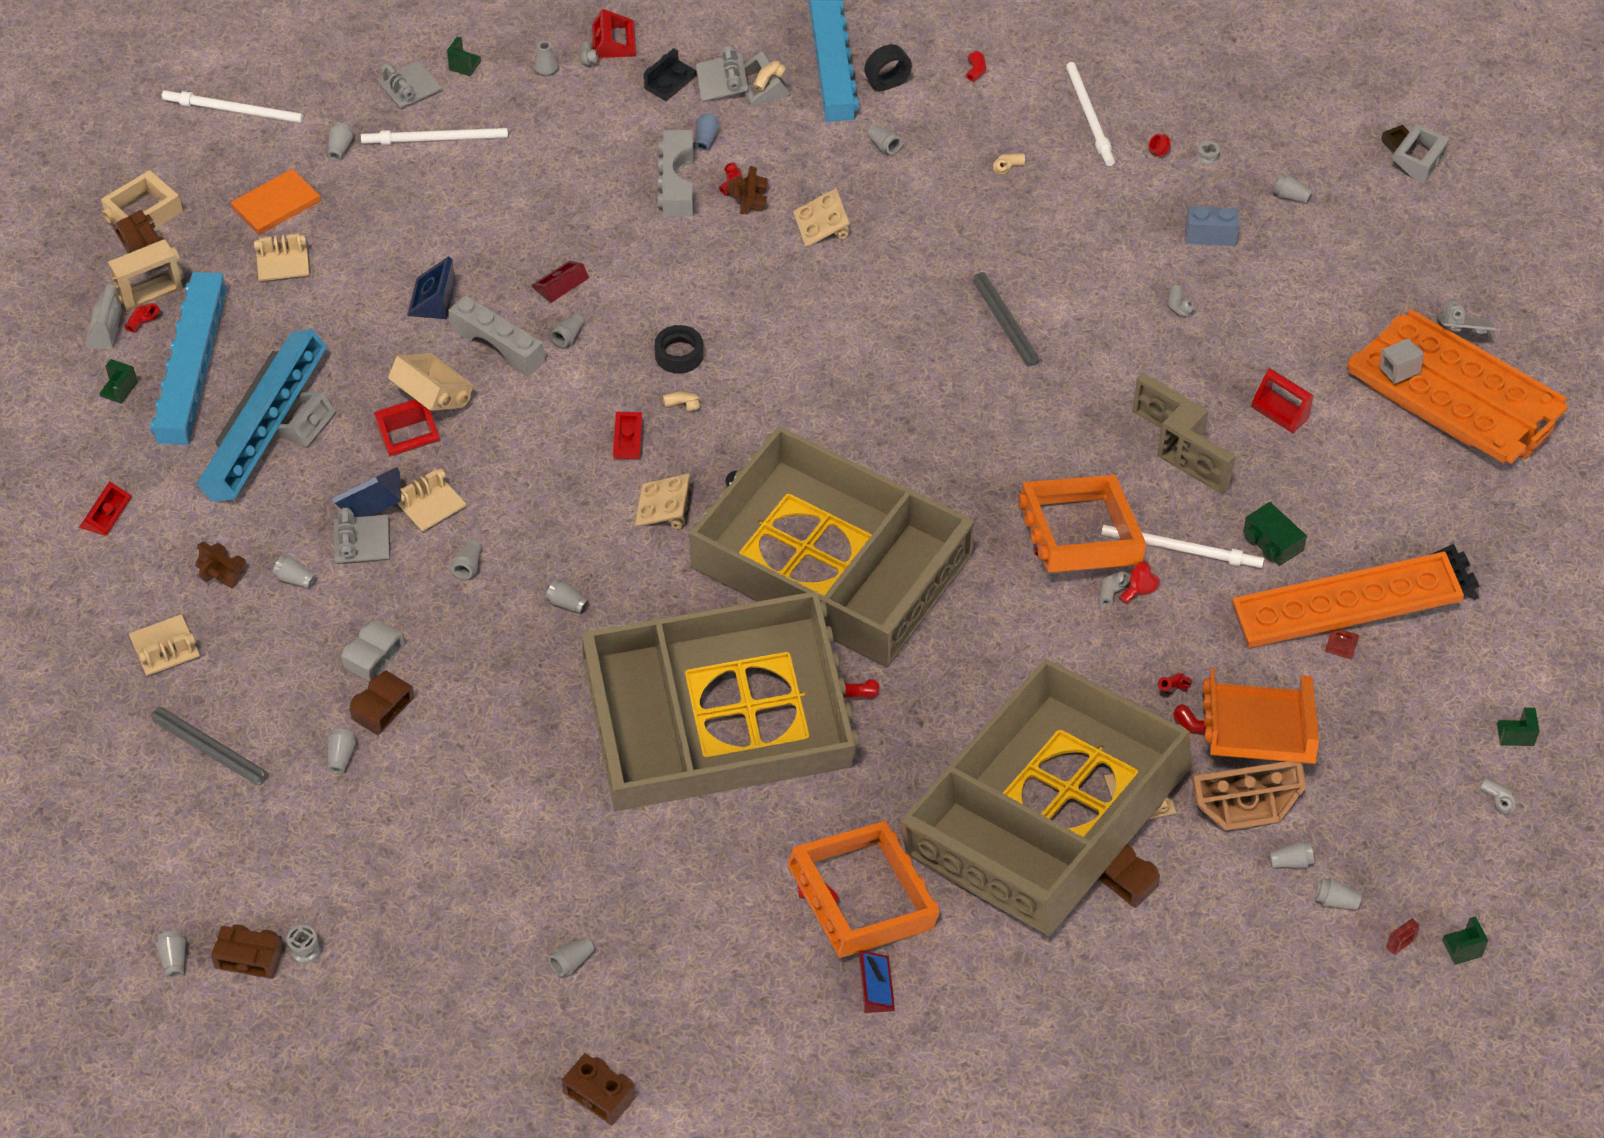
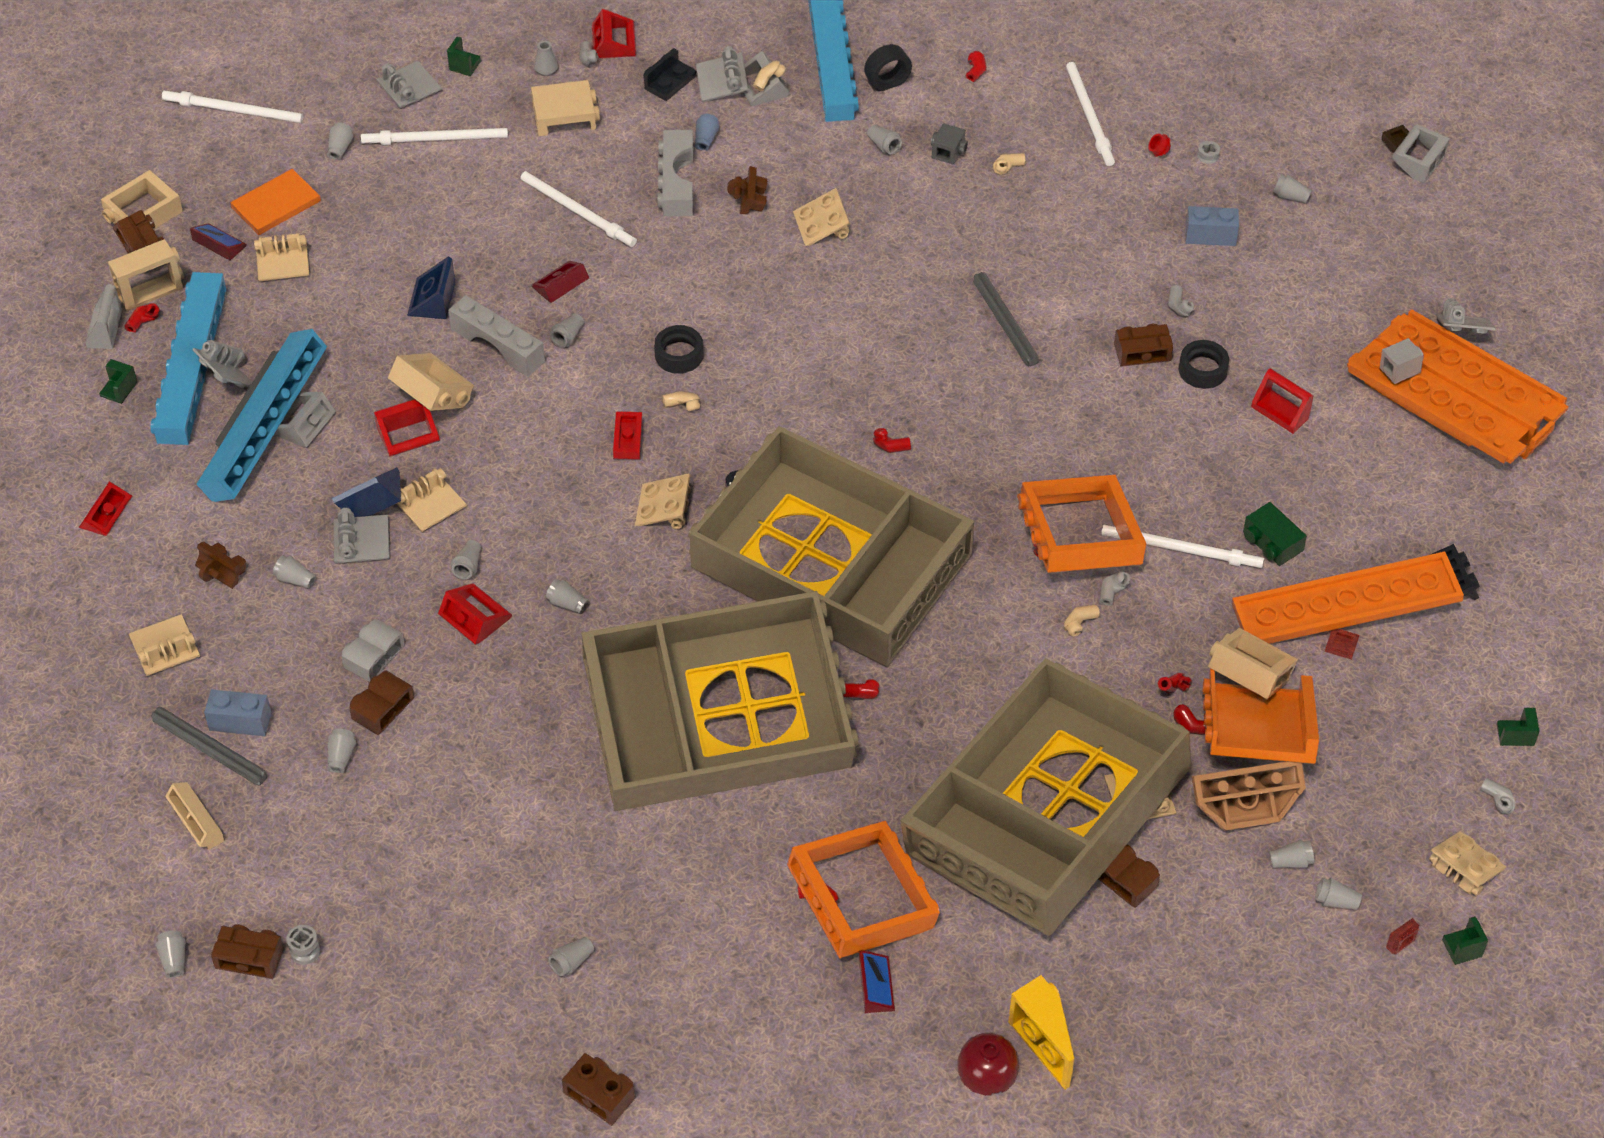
red arm [719,162,742,196] -> none
red rock [1119,562,1160,605] -> none
dark tan bracket [1132,373,1235,495] -> none
none -> tan piece [165,782,224,850]
none -> dark red slope [190,223,247,261]
none -> light grey hinge [192,340,252,388]
none -> sand blue brick [204,689,271,736]
none -> red tile [438,583,512,645]
none -> white bar [521,171,637,247]
none -> tan panel [531,80,600,136]
none -> red arm [873,428,911,453]
none -> dark grey brick [931,123,968,165]
none -> dark red cylinder [957,1033,1019,1096]
none -> yellow slope [1008,975,1074,1090]
none -> tan arm [1064,605,1100,636]
none -> reddish brown brick [1114,324,1173,367]
none -> black tyre [1178,340,1230,389]
none -> tan window [1208,628,1298,699]
none -> tan hinge [1429,831,1507,896]

